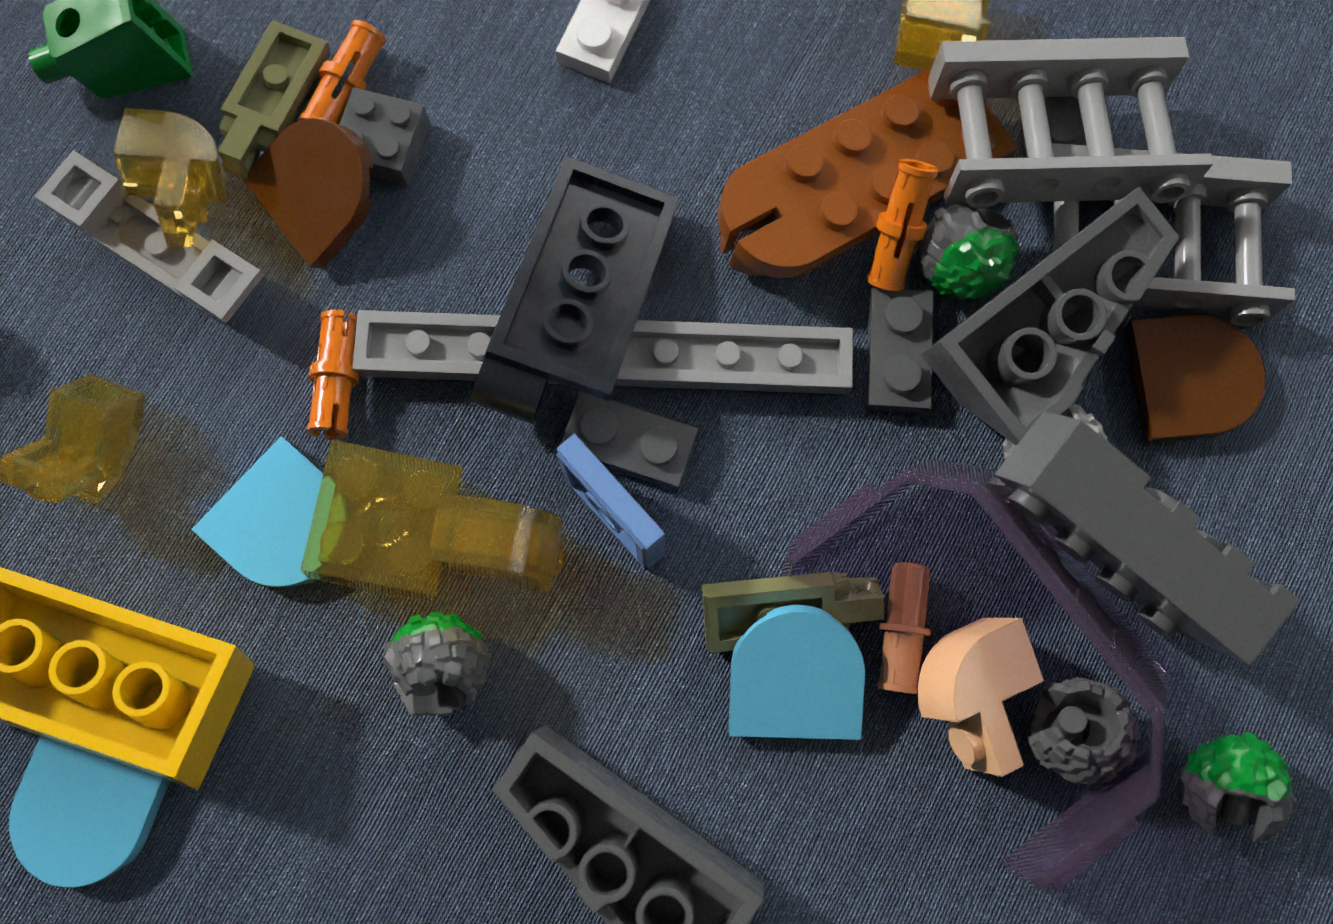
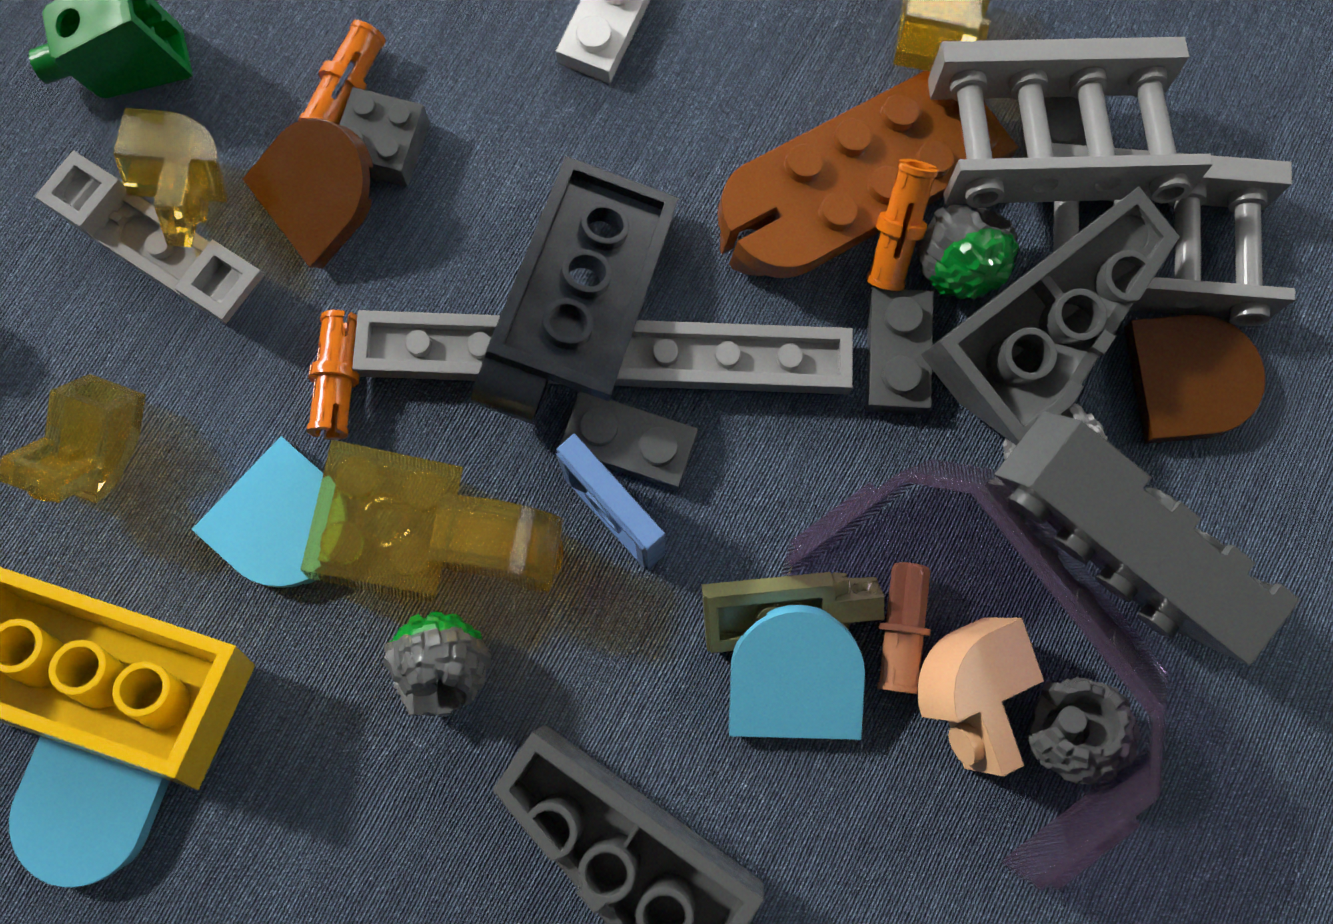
olive hinge [217,20,330,179] -> none
piece [1179,732,1297,843] -> none

